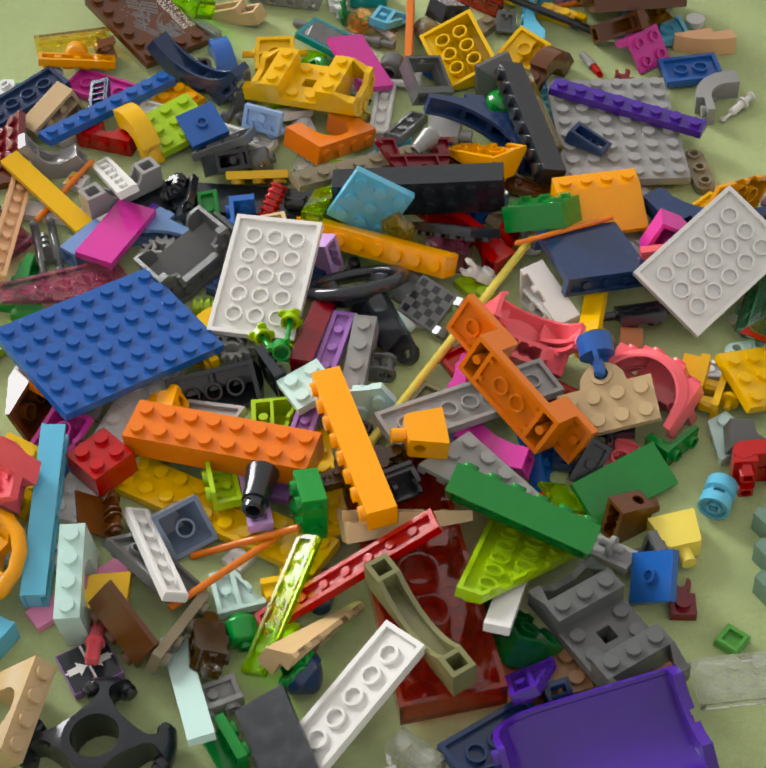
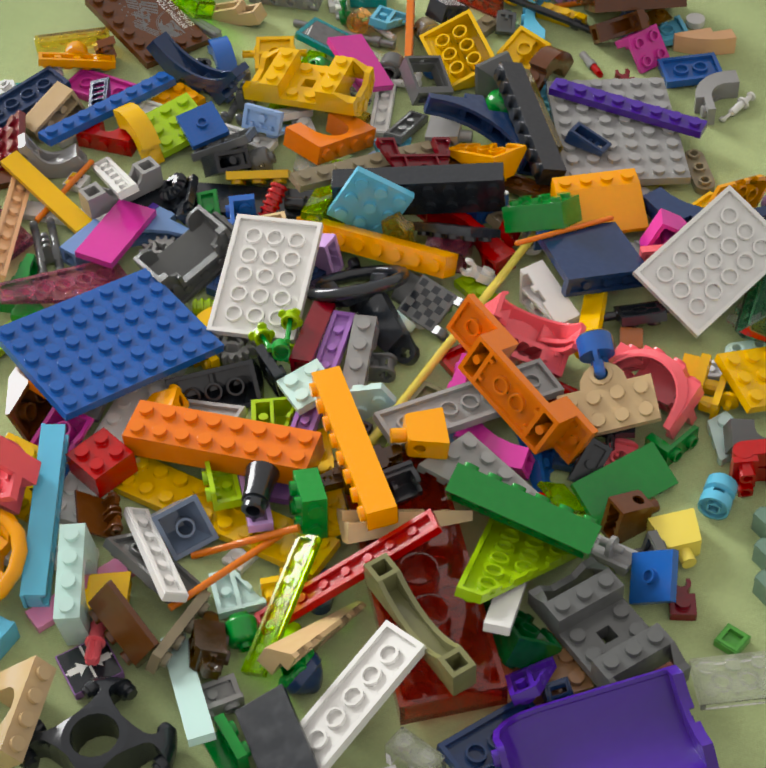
light grey cone [410,126,440,154] -> none

